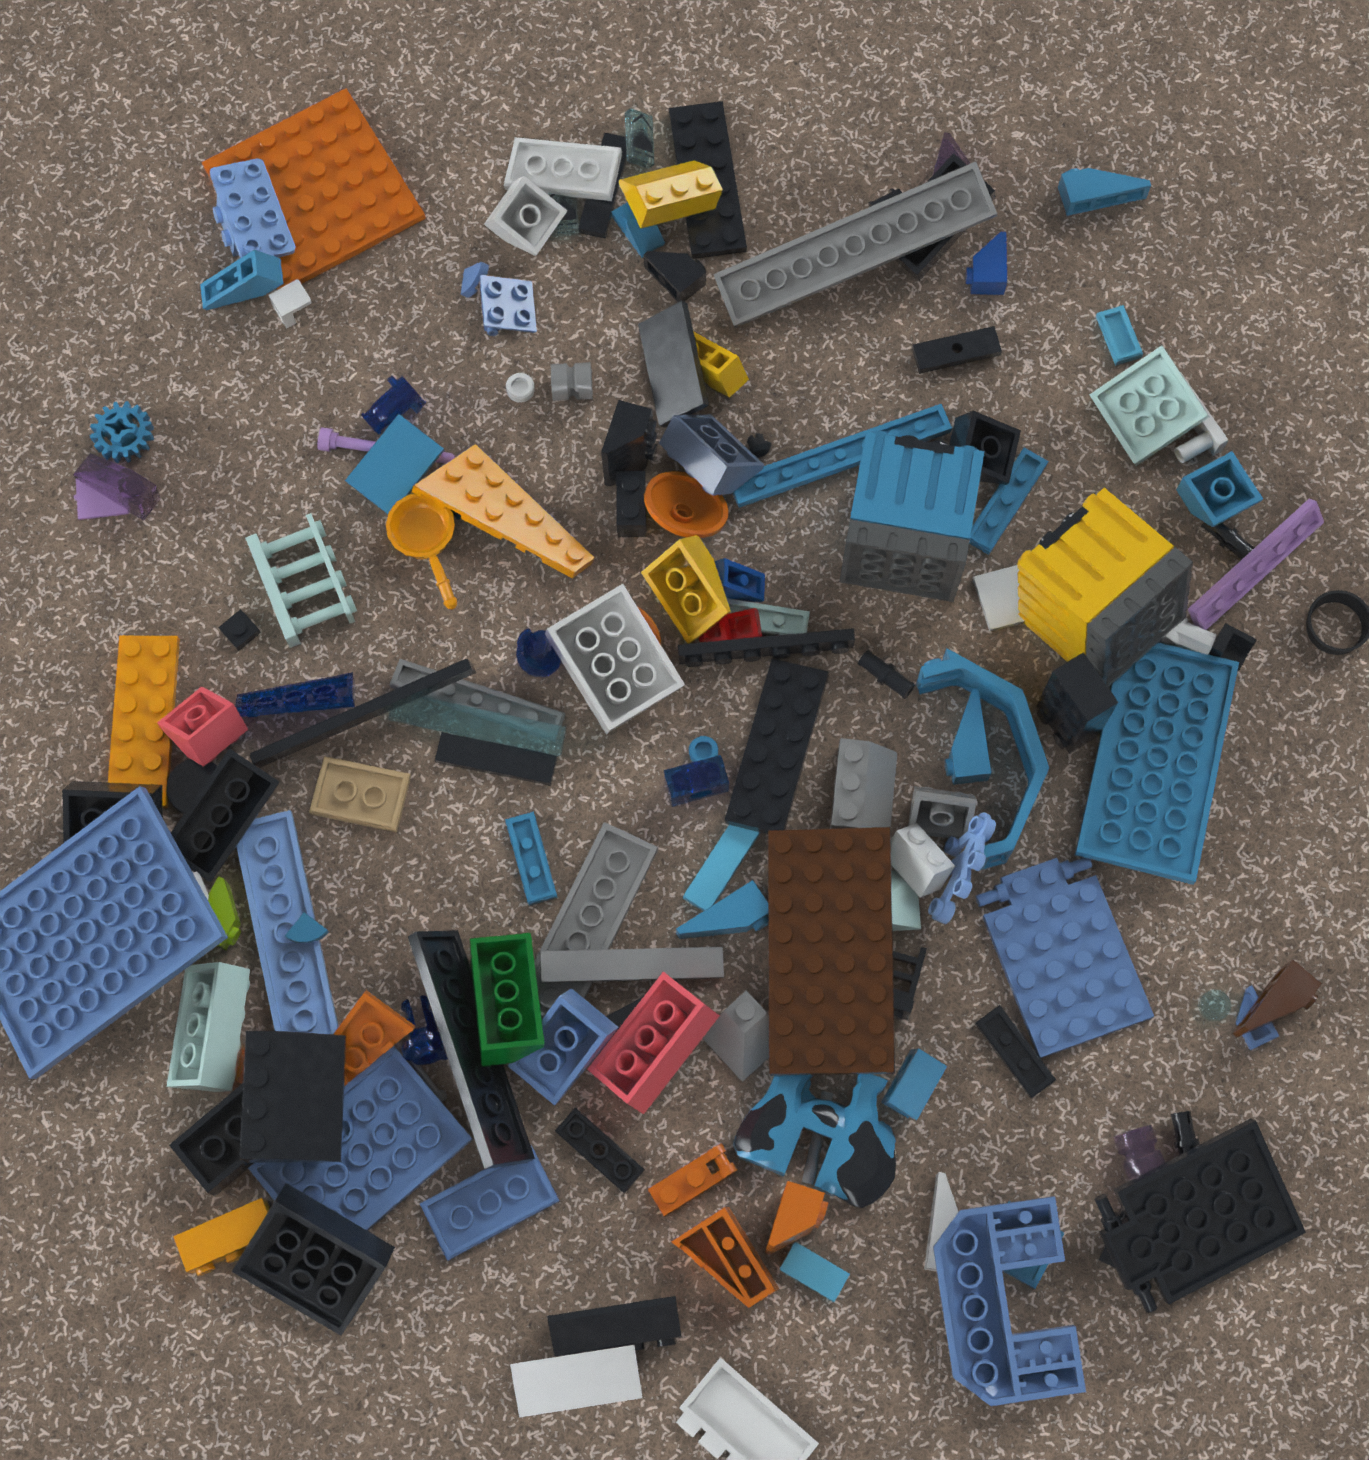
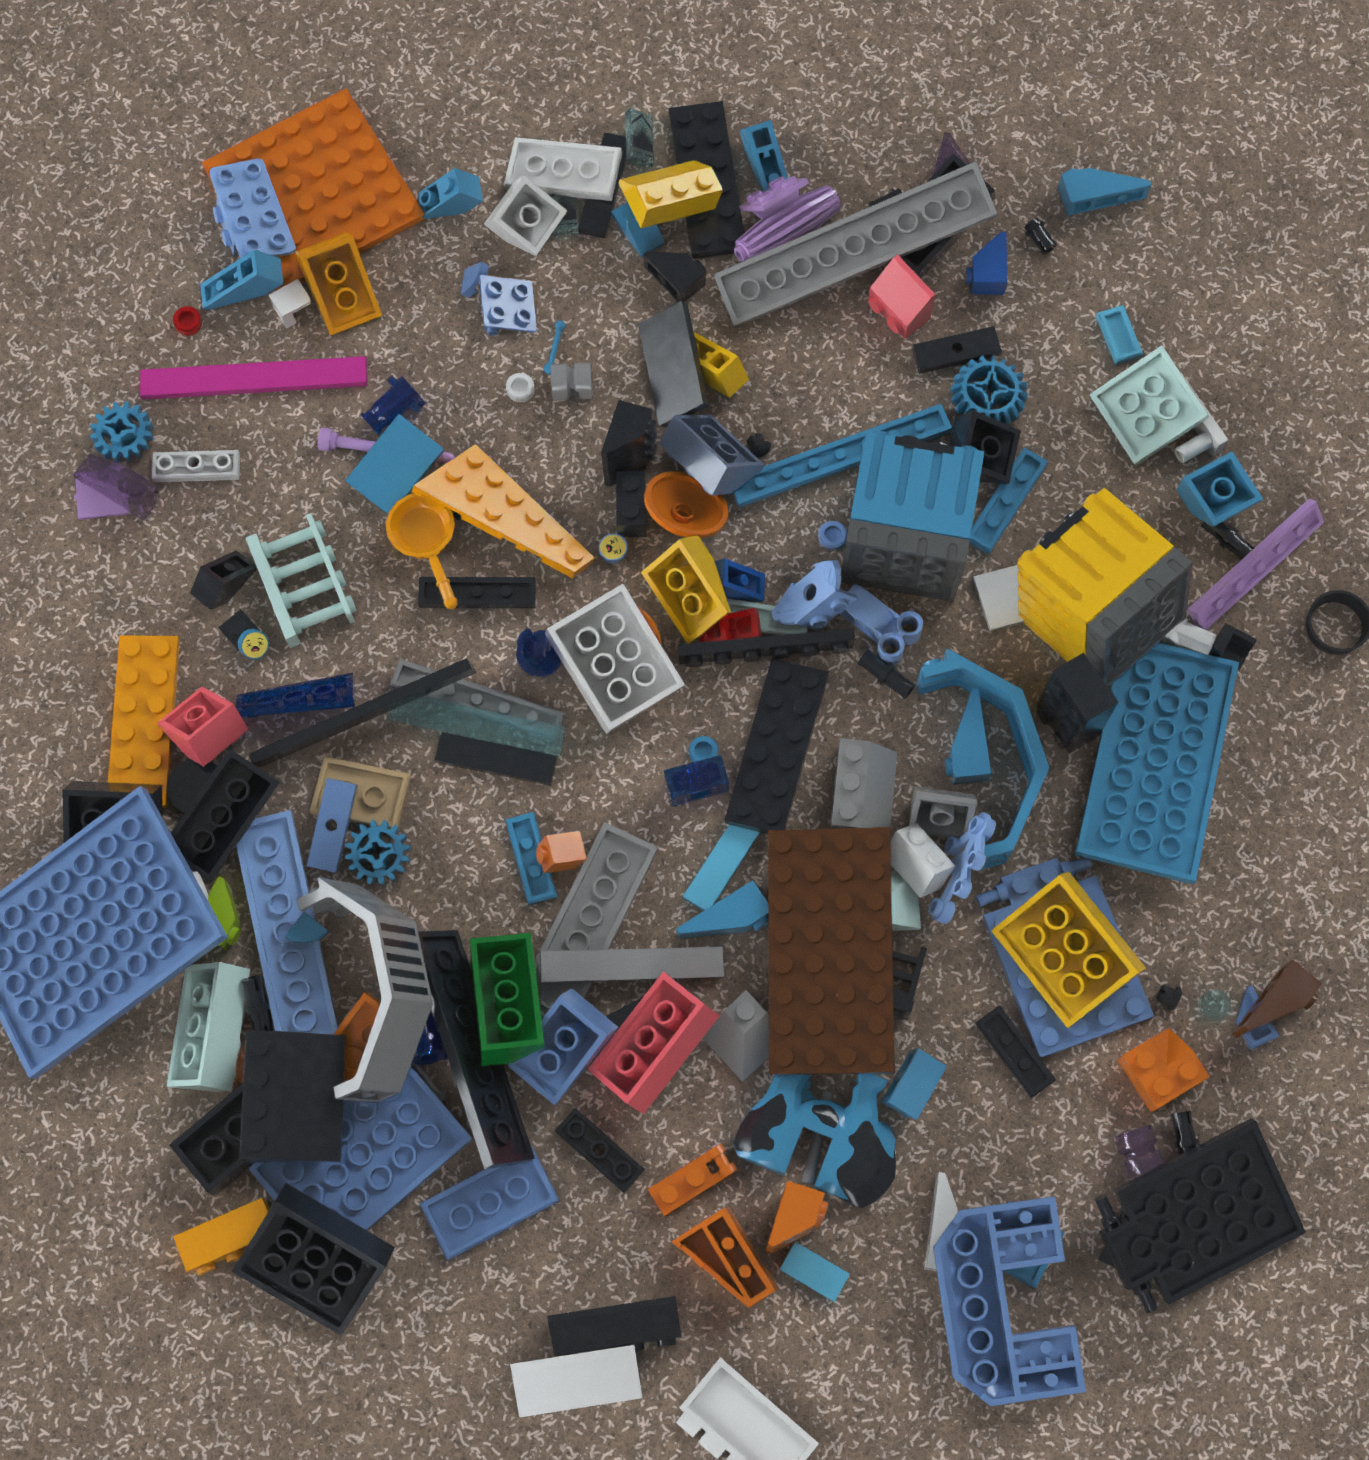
none -> dark pink tile [140,356,368,400]
none -> white tile [152,450,240,482]
none -> red tile [173,306,202,336]
none -> black slope [190,550,257,610]
none -> light yellow tile [238,629,269,659]
none -> black pin [241,975,272,1031]
none -> light orange slope [295,232,382,336]
none -> light grey panel [297,877,433,1102]
none -> medium blue tile [307,778,358,873]
none -> dark azure gear [345,820,411,886]
none -> dark azure slope [418,168,483,219]
none -> black plate [418,577,536,608]
none -> orange brick [536,831,587,873]
none -> dark azure hinge [544,320,566,375]
none -> light yellow tile [599,534,628,564]
none -> lavender plate [734,176,841,262]
none -> dark azure slope [739,120,788,192]
none -> light blue piece [771,560,858,631]
none -> light blue tile [818,521,847,551]
none -> light blue piece [839,584,923,666]
none -> coral slope [868,255,935,339]
none -> dark azure gear [950,355,1028,425]
none -> yellow slope [991,871,1146,1028]
none -> black pin [1024,218,1057,255]
none -> orange slope [1117,1028,1210,1113]
none -> black piece [1156,984,1182,1011]

